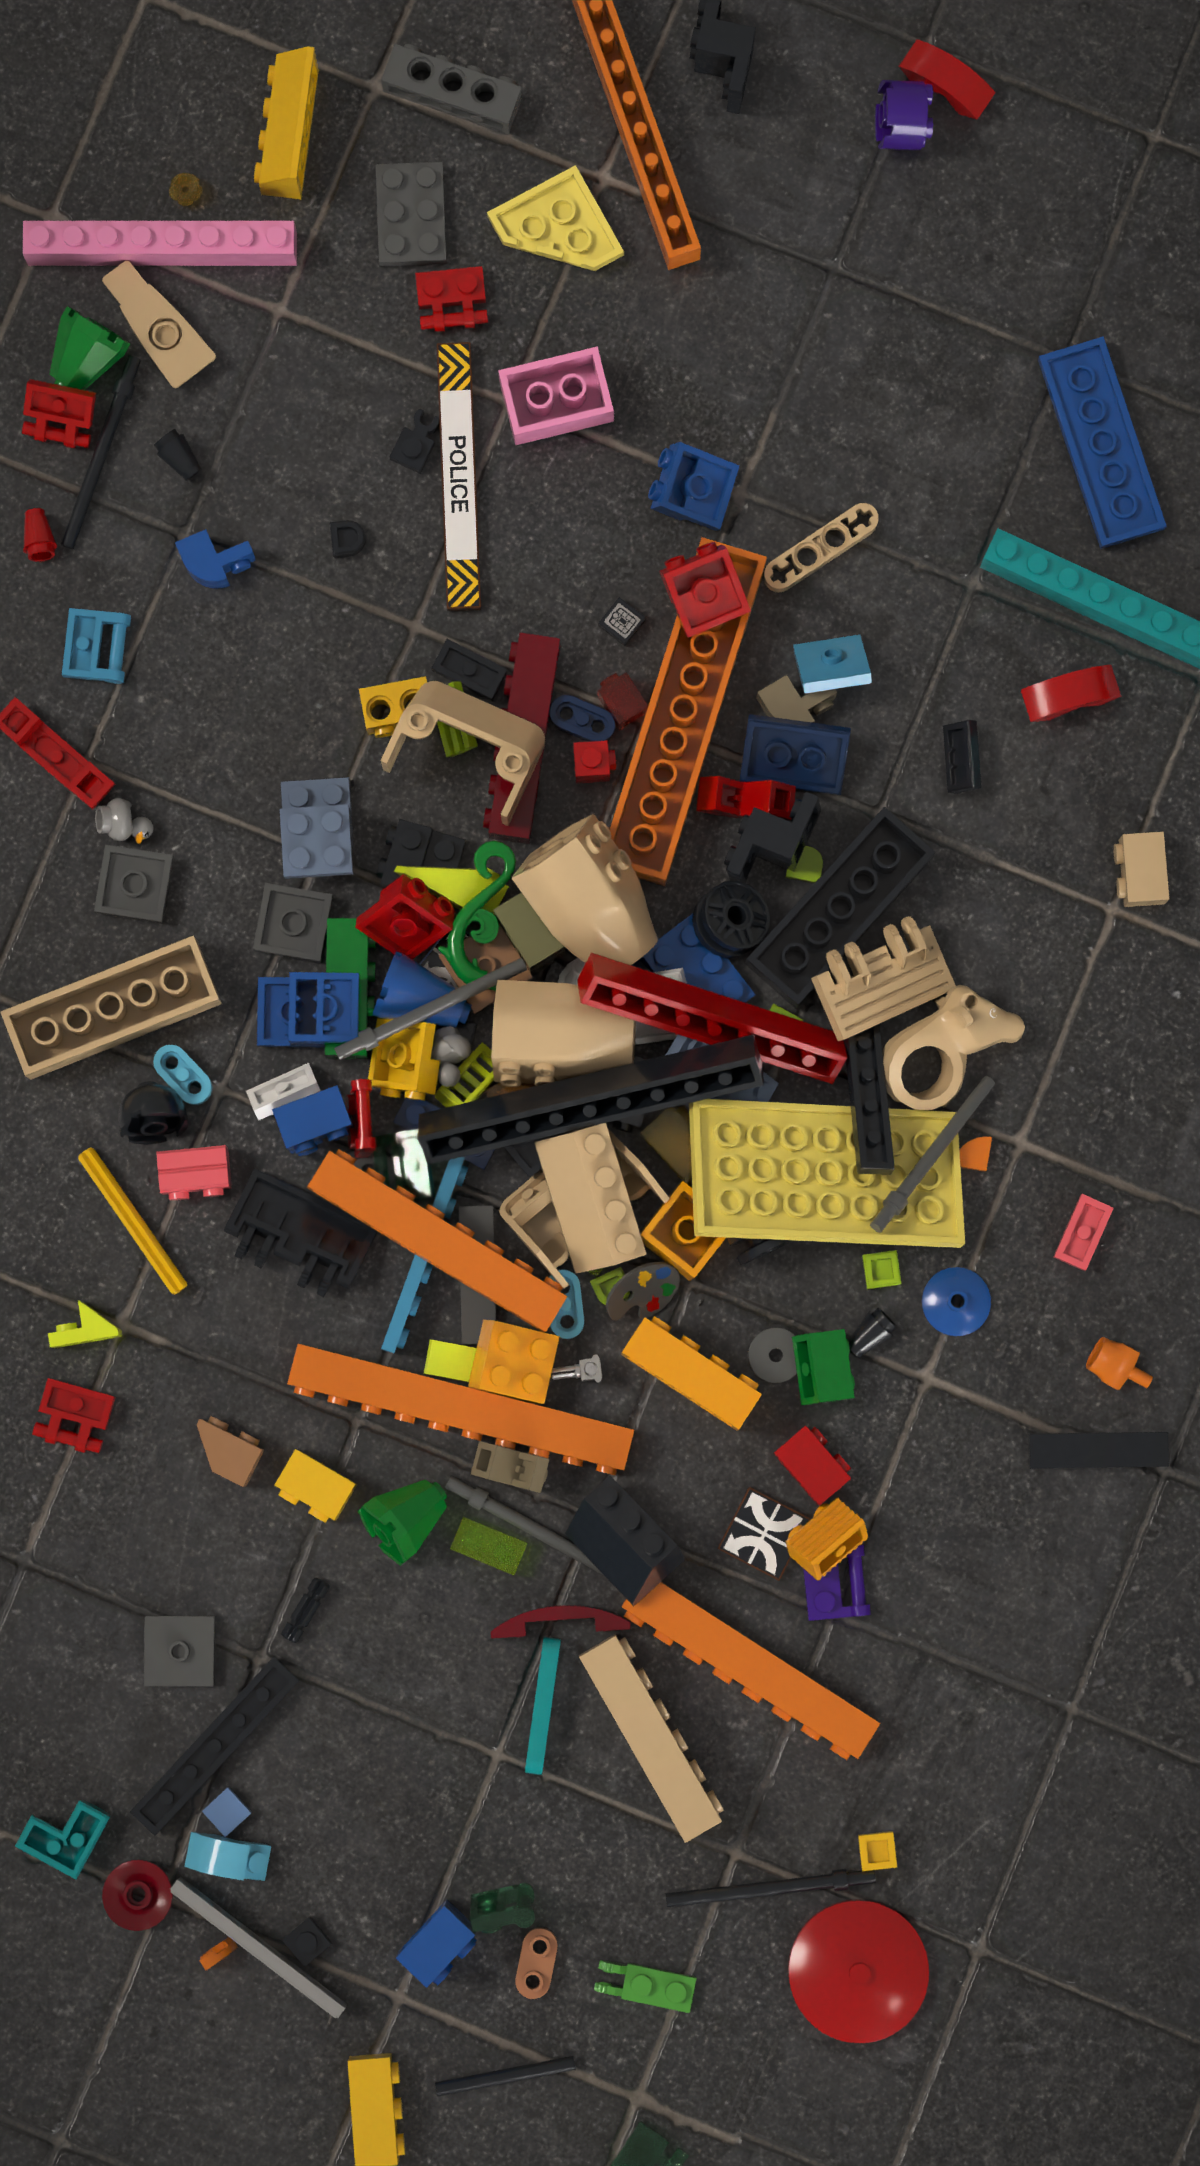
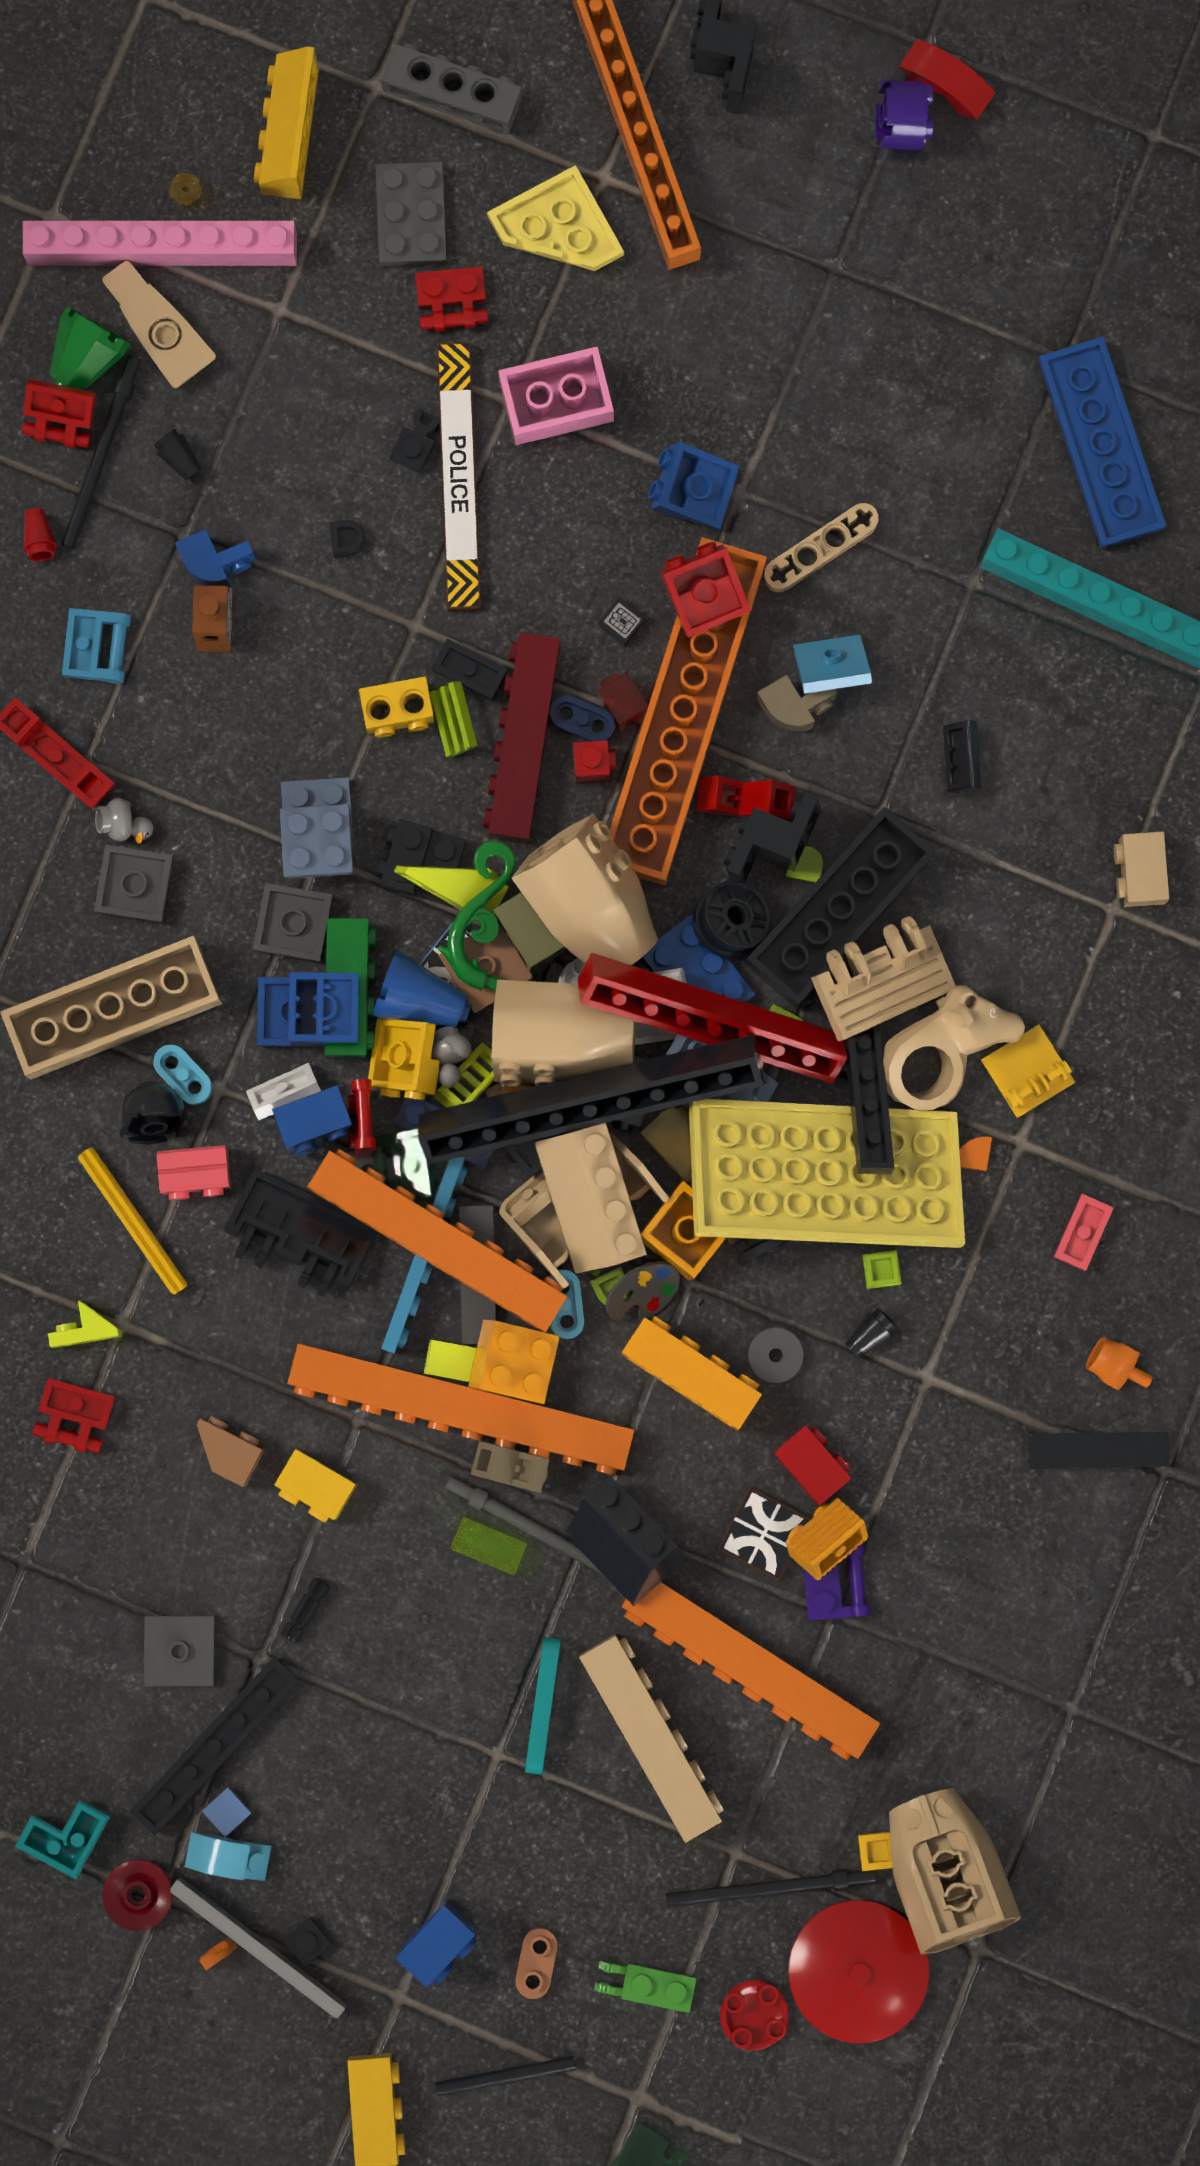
dark grey bar [334,958,527,1060] -> none
red plate [355,874,455,959] -> none
green cone [358,1479,447,1566] -> none
tan windscreen [381,681,545,826] -> none
clear green plate [470,1883,535,1933] -> none
dark red slope [491,1605,631,1639] -> none
piece [551,1355,602,1383] -> none
dark blue tile [740,714,851,795] -> none
green brick [792,1329,855,1405] -> none
dark grey bar [870,1076,995,1233] -> none
blue dish [922,1267,991,1336] -> none
red brick [1021,665,1121,722] -> none
none -> dark orange torso [192,585,233,653]
none -> red dish [720,1980,789,2050]
none -> tan animal [889,1788,1021,1955]
none -> yellow hinge [981,1025,1075,1118]

